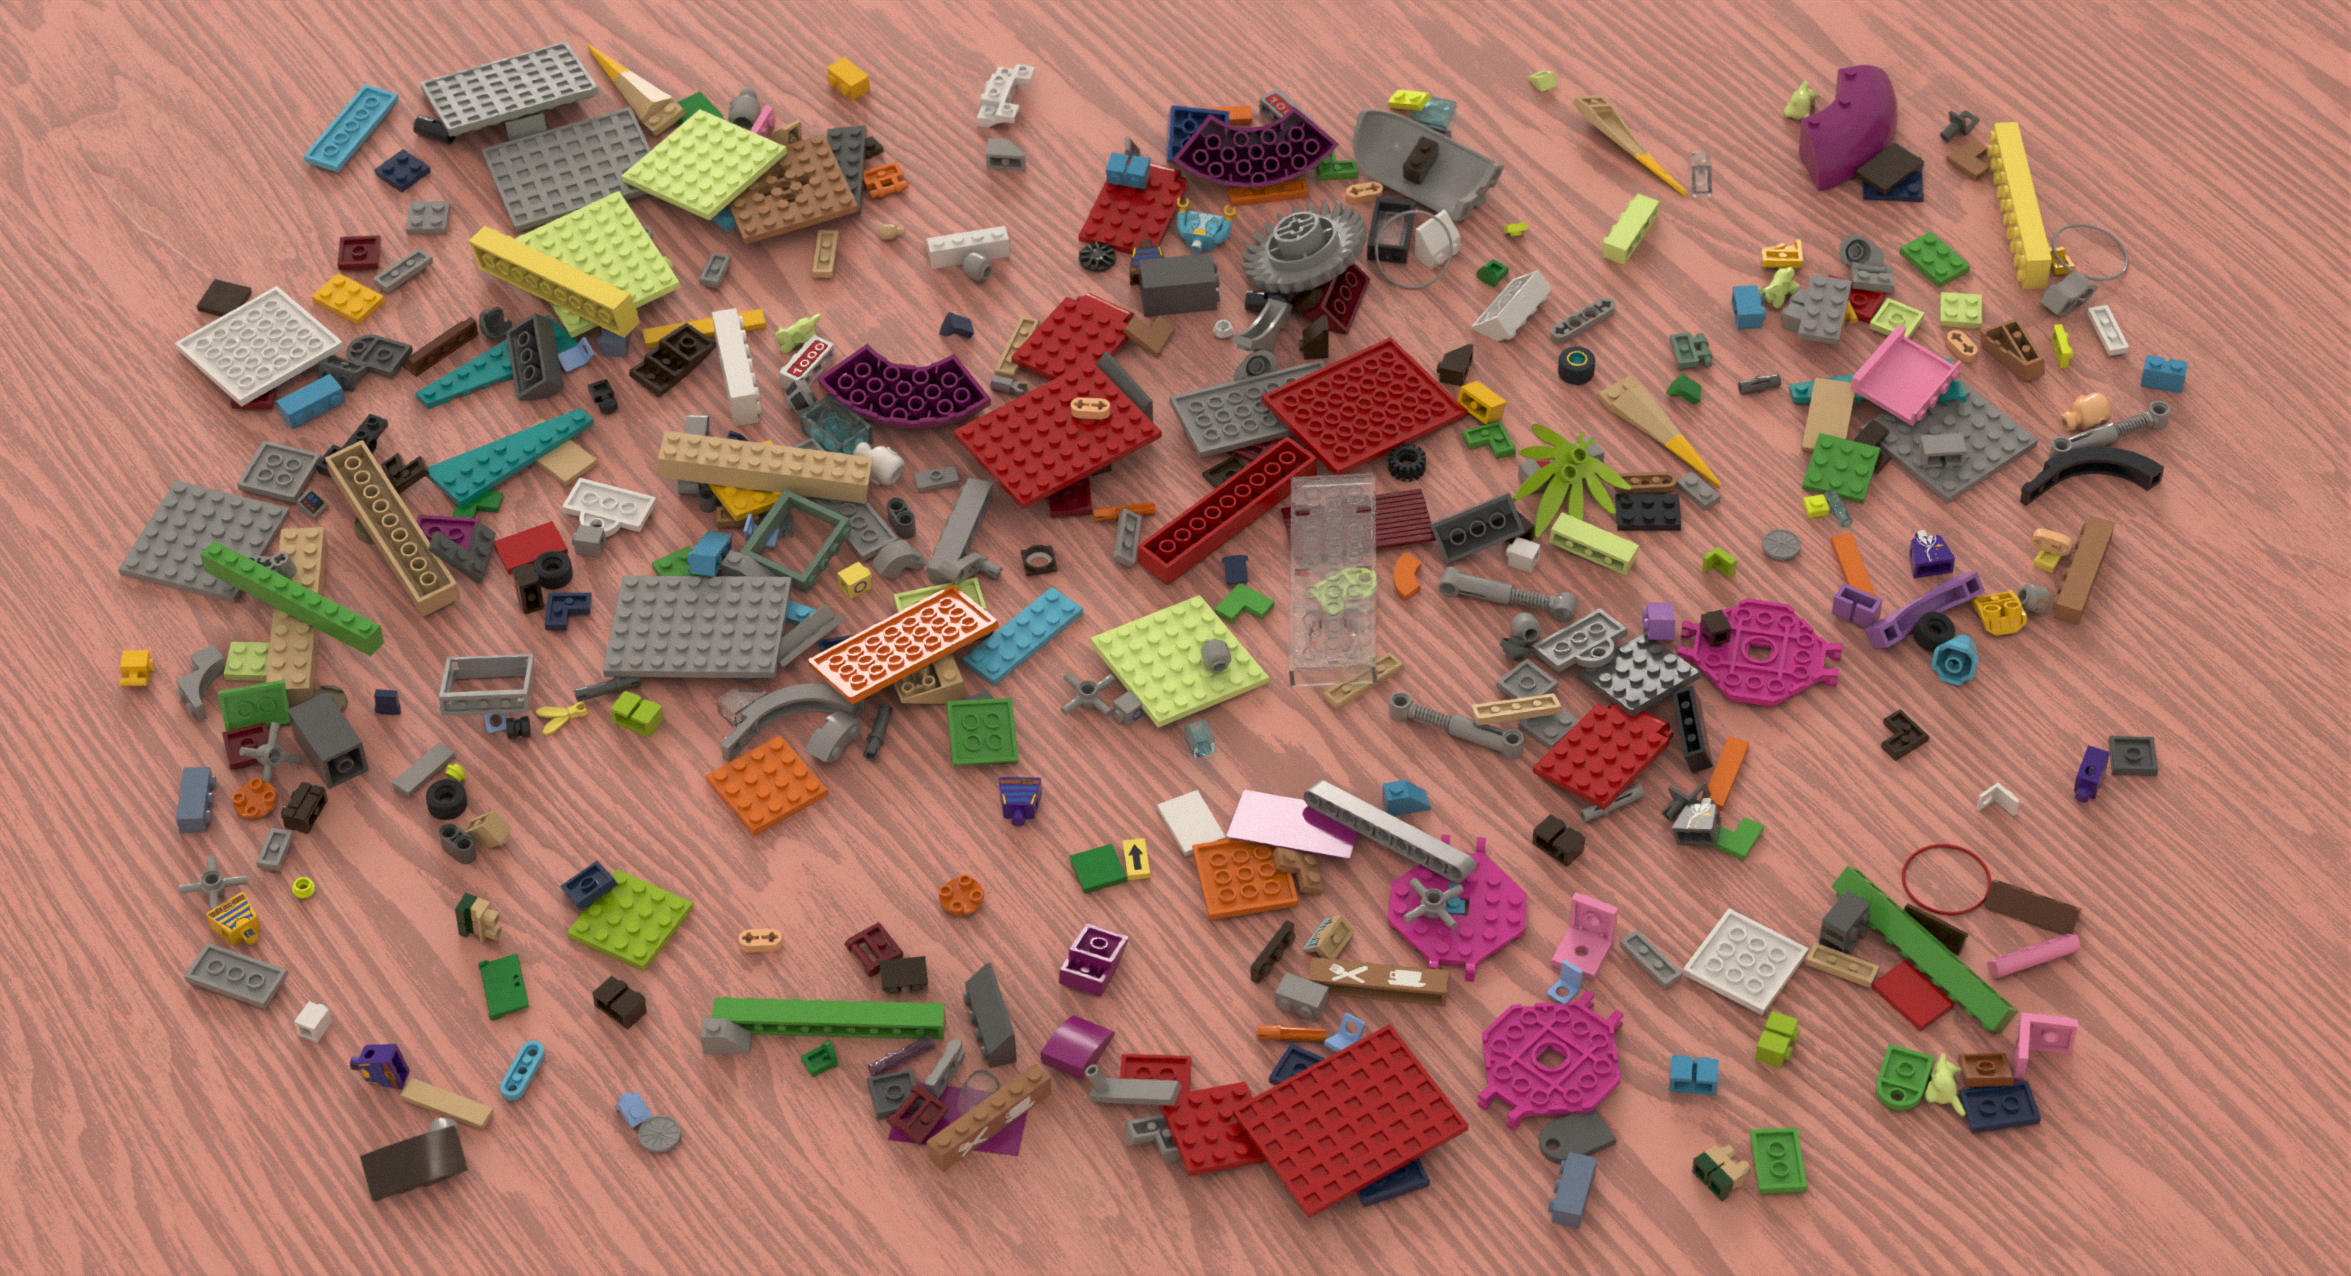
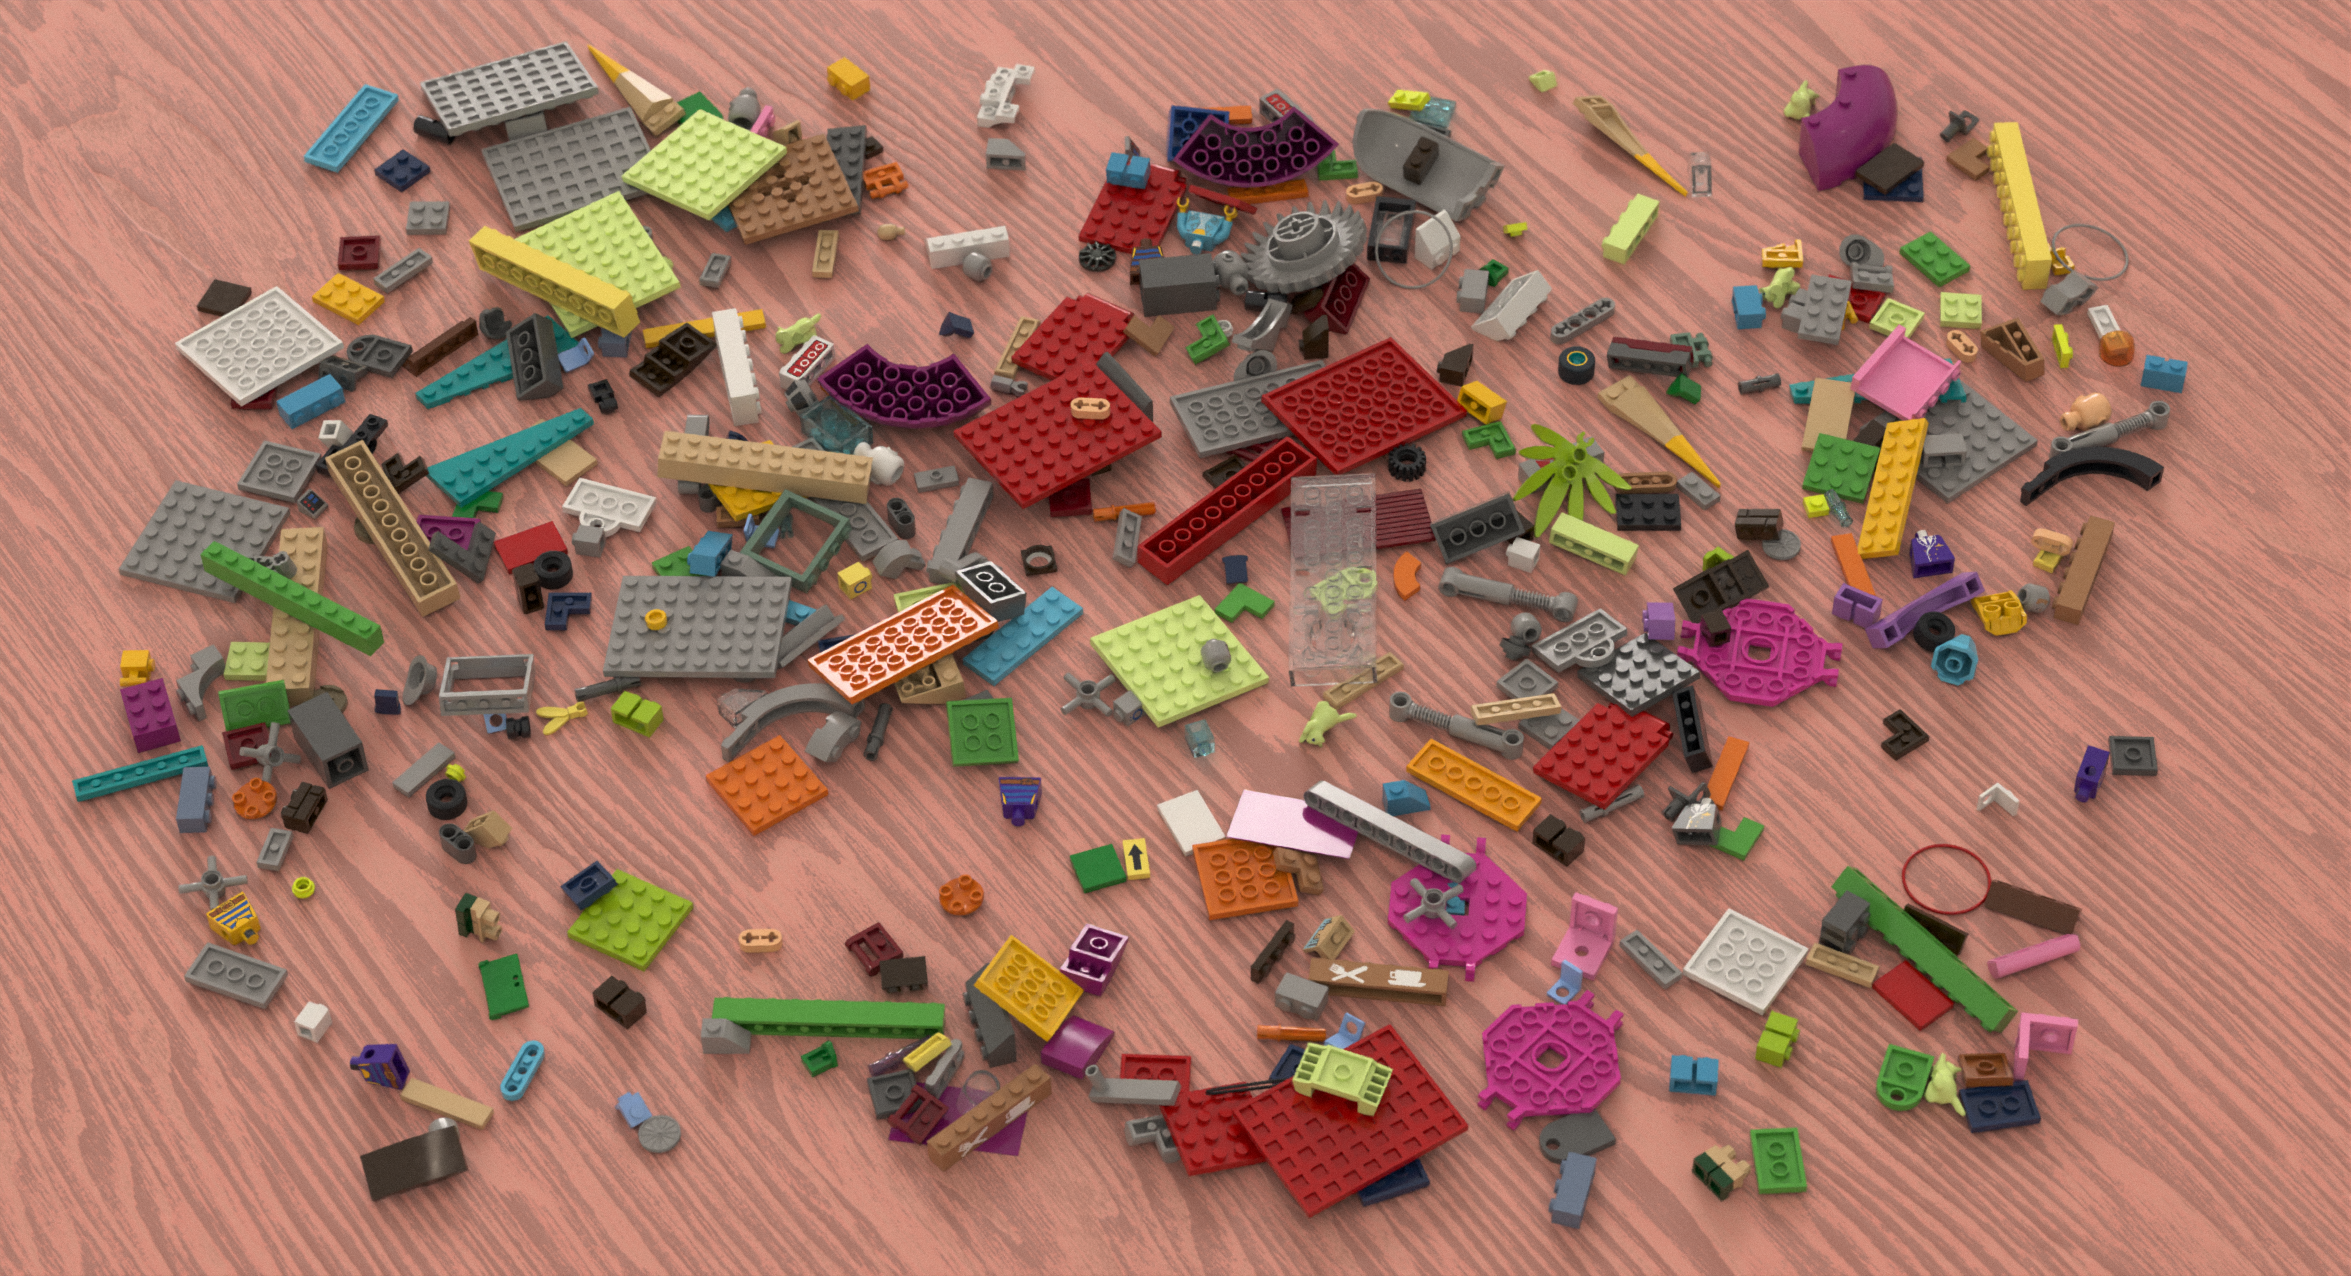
none -> teal plate [72,745,209,802]
none -> magenta brick [120,678,181,753]
none -> white brick [318,420,353,449]
none -> light grey piece [403,655,437,705]
none -> yellow tile [645,609,667,630]
none -> light yellow tile [903,1033,952,1072]
none -> dark grey slope [955,561,1027,622]
none -> yellow plate [973,935,1084,1042]
none -> bright green tile [1185,314,1230,365]
none -> red tile [1188,184,1257,215]
none -> black piece [1205,1078,1288,1095]
none -> light grey piece [1213,250,1249,295]
none -> yellowish green plate [1292,1042,1393,1116]
none -> yellowish green animal [1299,701,1357,747]
none -> light orange plate [1406,739,1542,832]
none -> light grey piece [1456,269,1489,314]
none -> dark grey piece [1607,337,1694,378]
none -> dark brown slope [1673,550,1769,624]
none -> dark brown brick [1735,509,1784,541]
none -> yellow plate [1858,418,1929,559]
none -> clear orange helmet [2099,330,2135,367]

